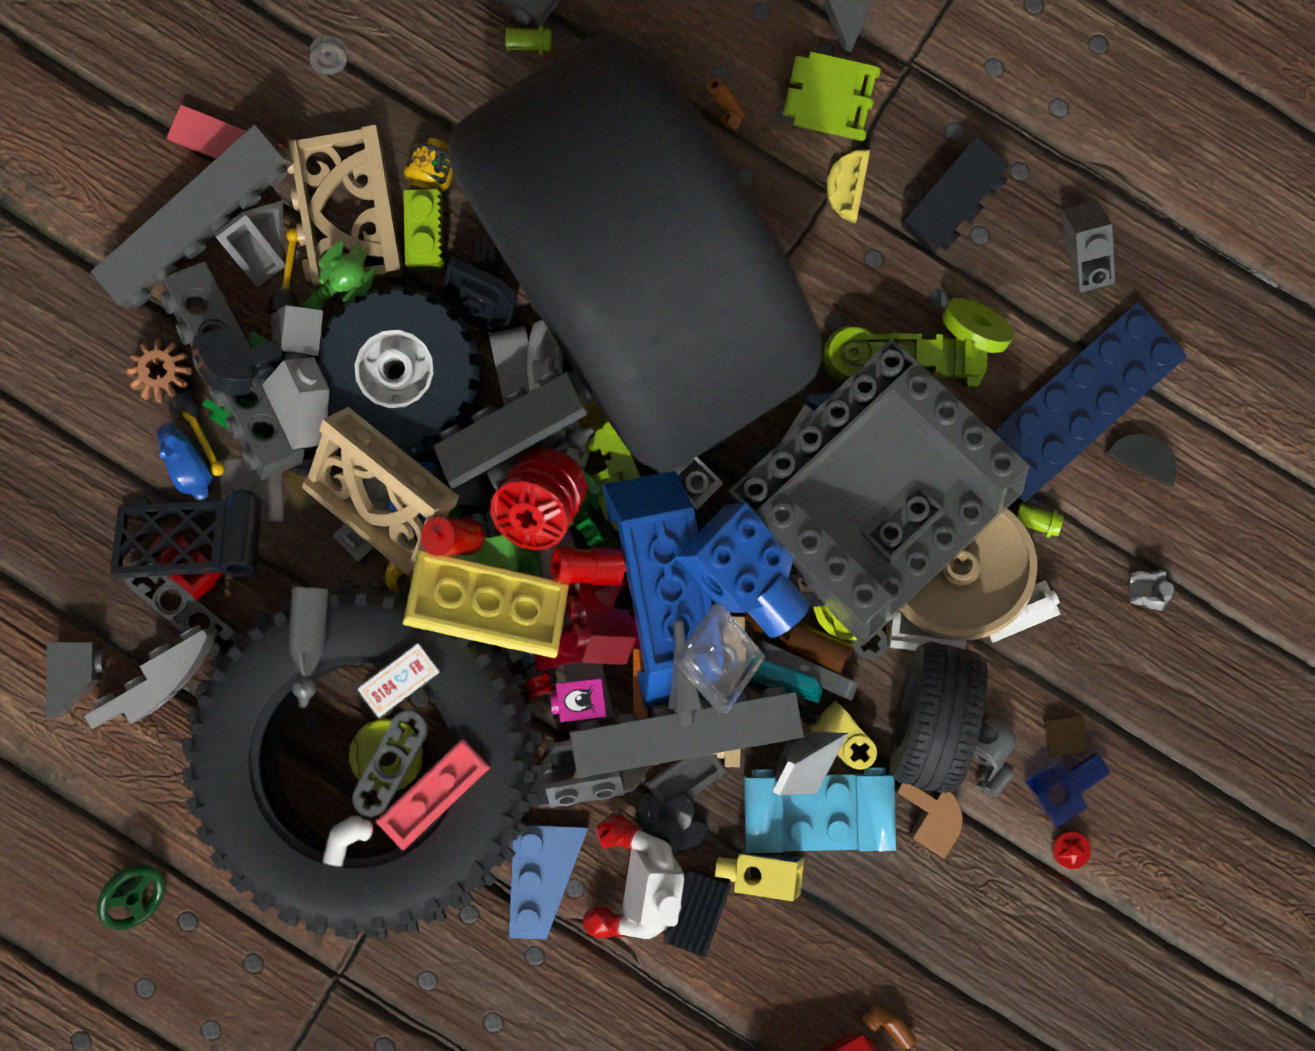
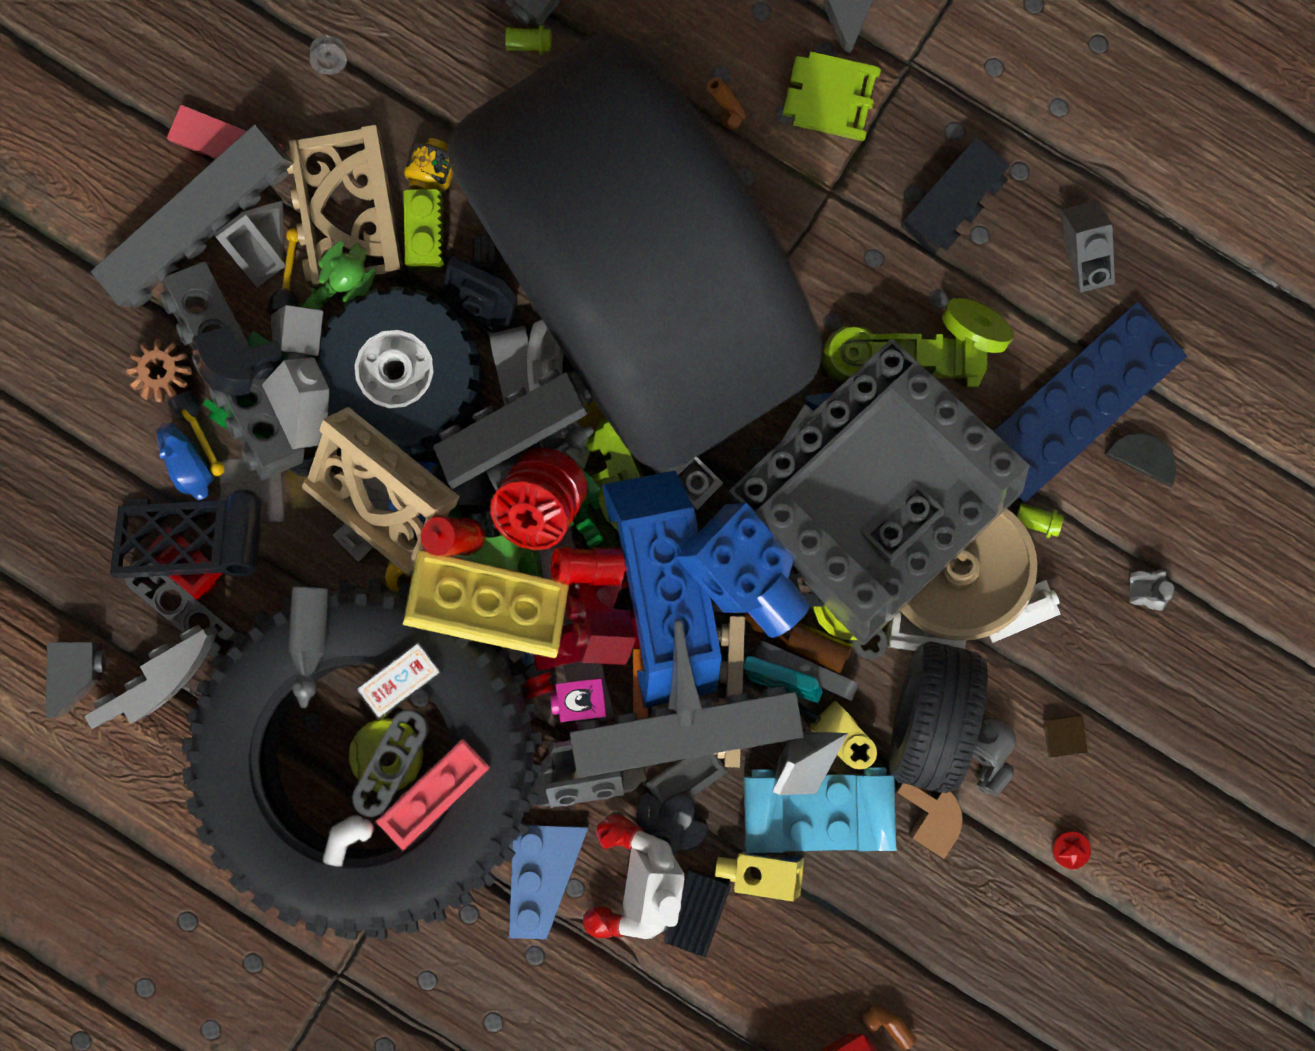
dark green piece [97,864,166,930] -> none
clear tile [674,605,766,714] -> none
light yellow tile [826,150,870,223] -> none
clear blue piece [1025,752,1111,828] -> none

